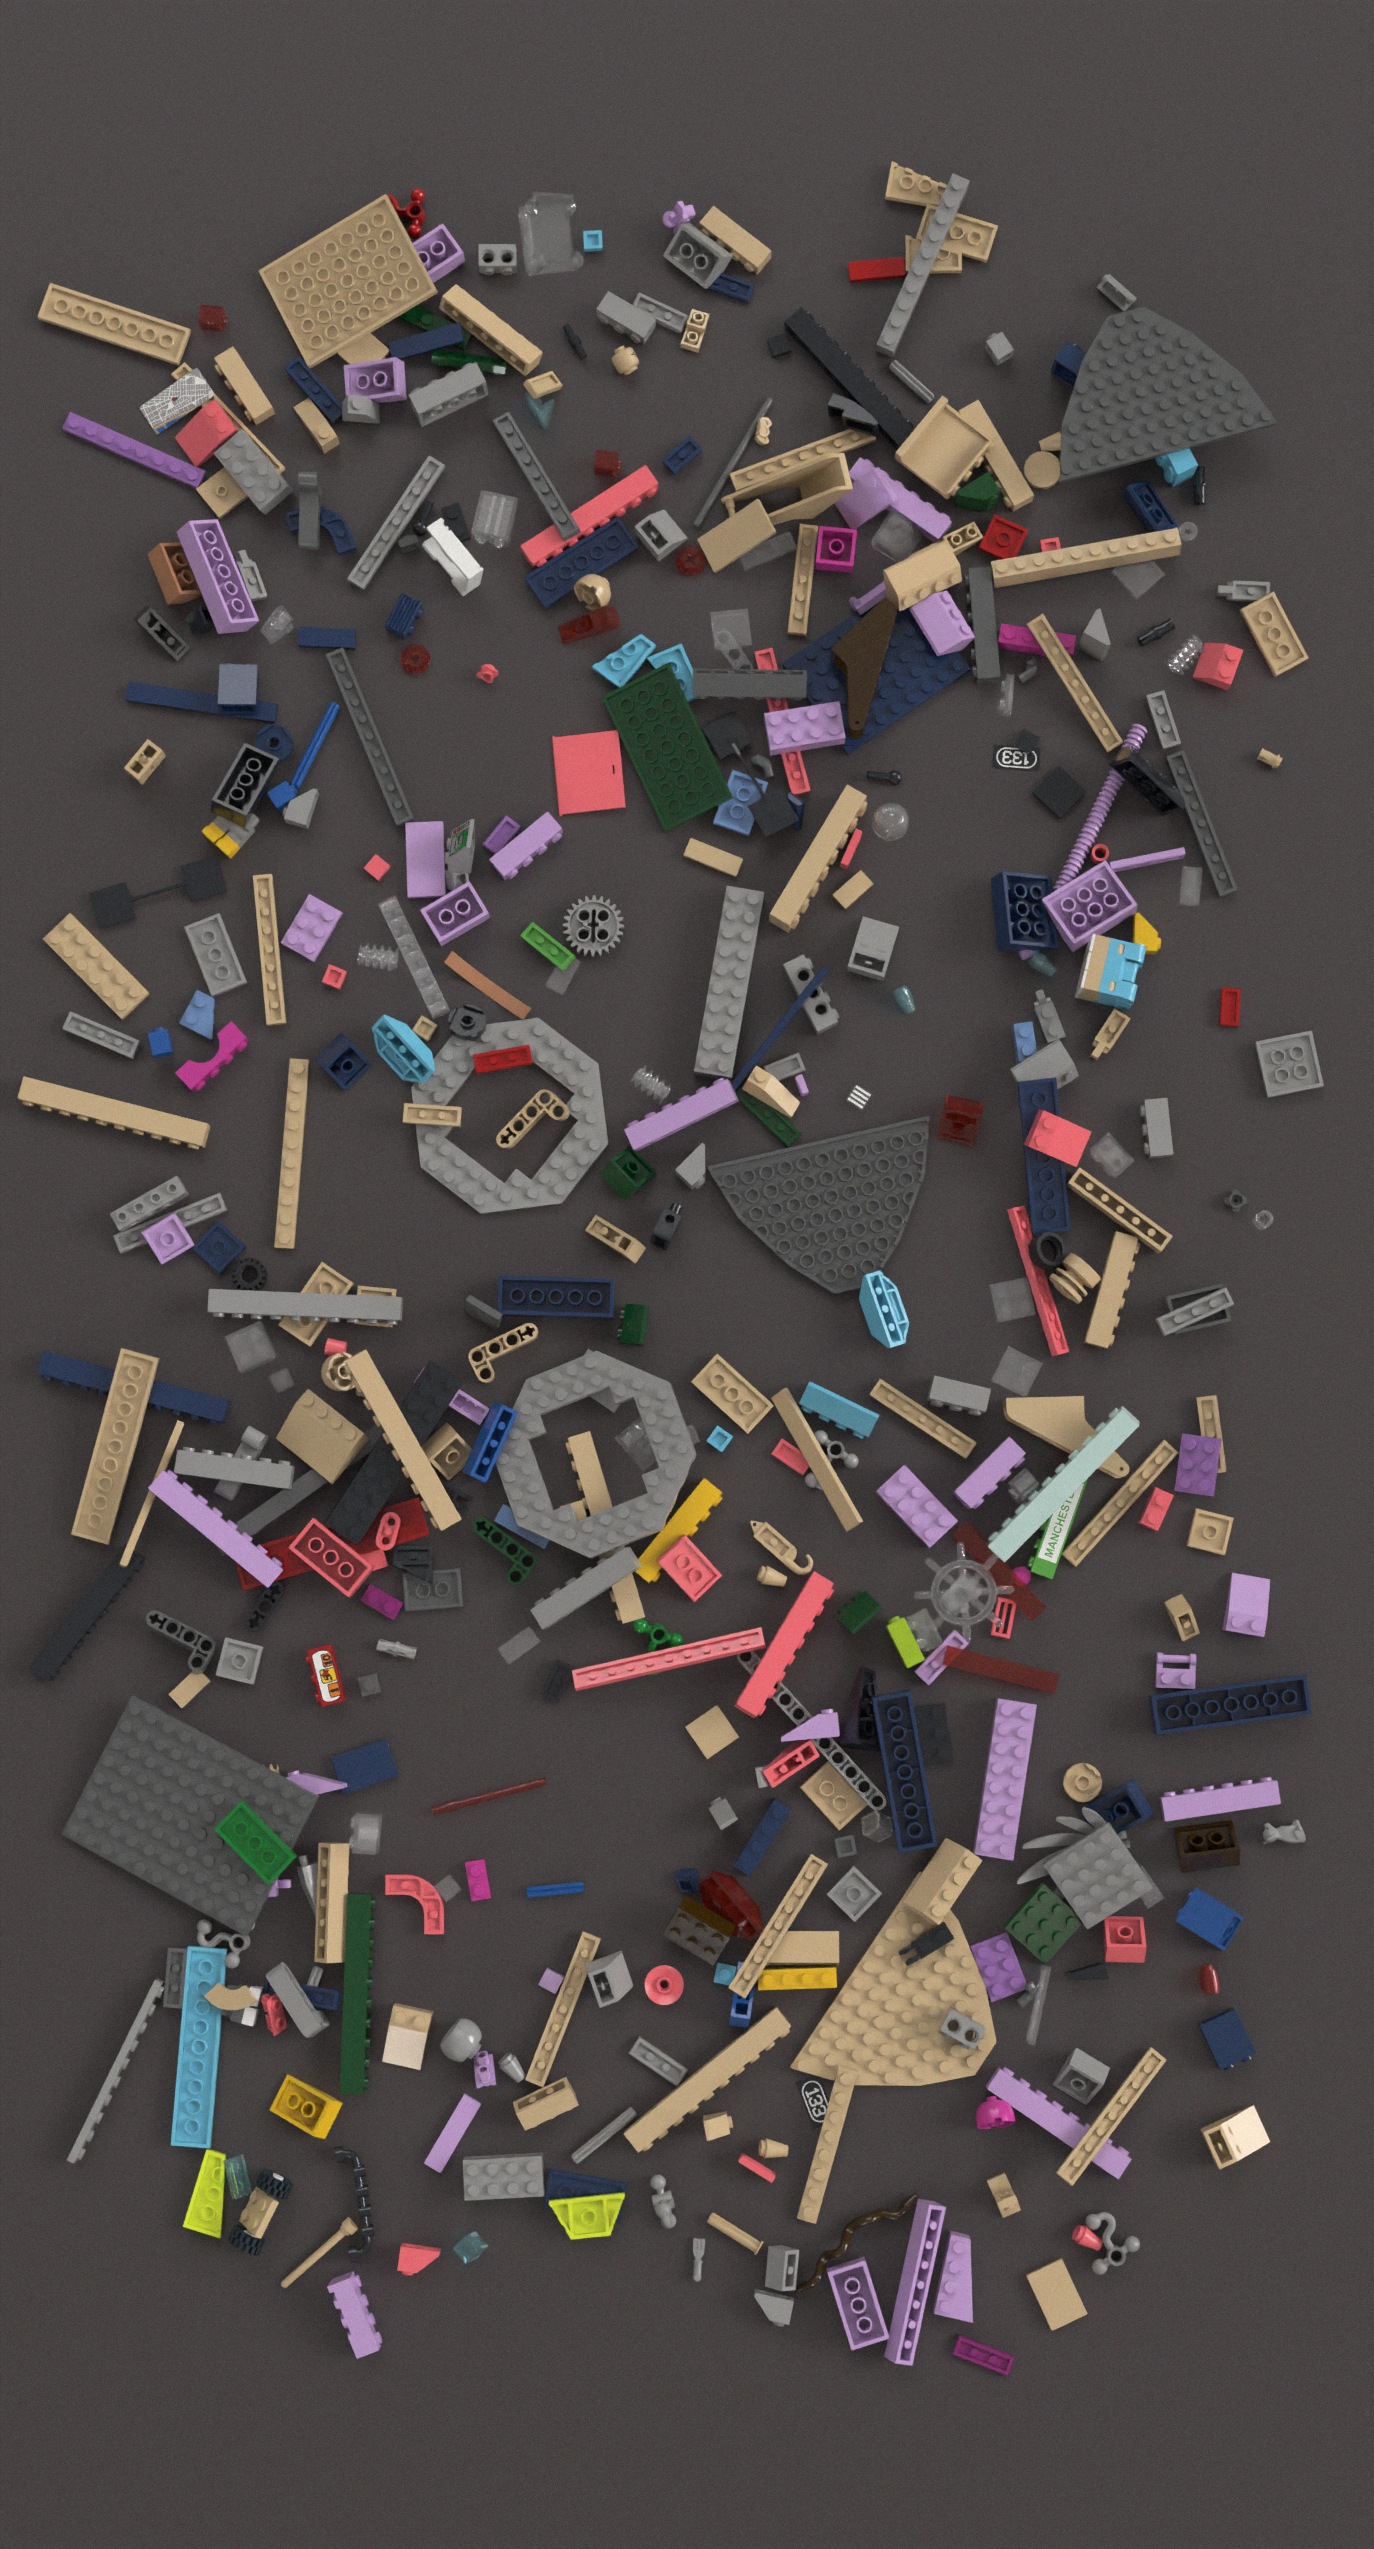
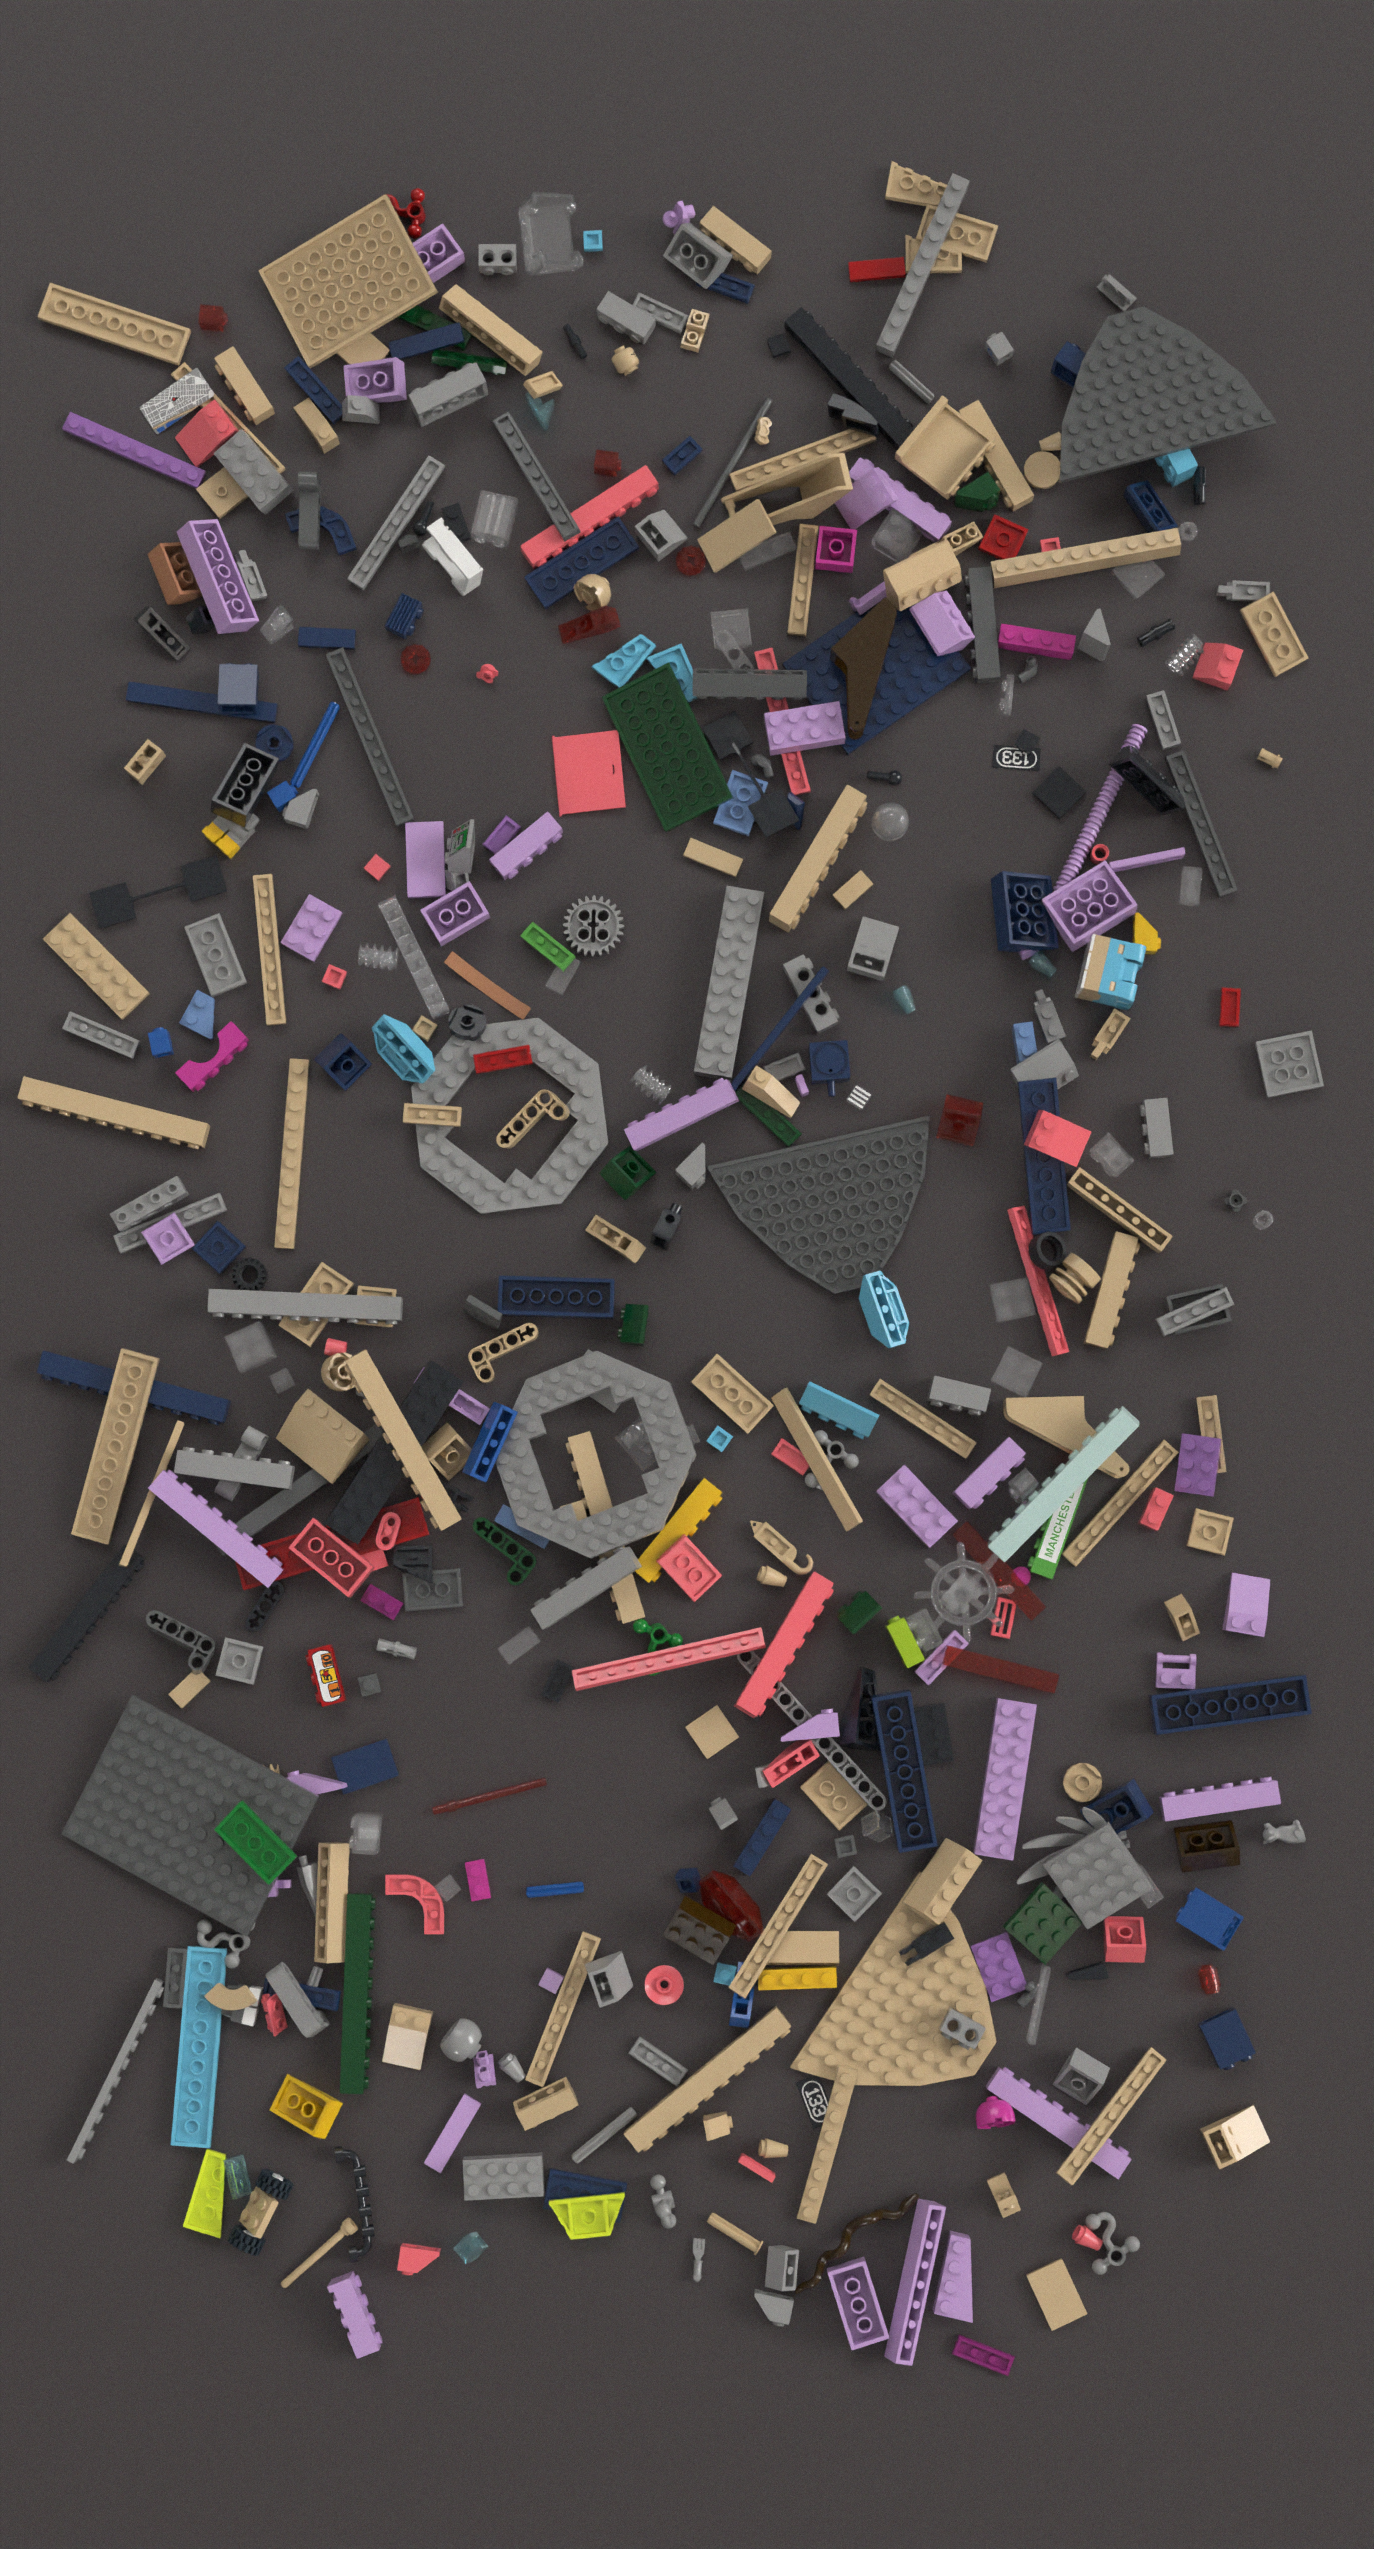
coral tile [840,829,862,869] -> none
tan tile [1027,614,1123,753] -> none
none -> dark blue piece [808,1040,850,1097]

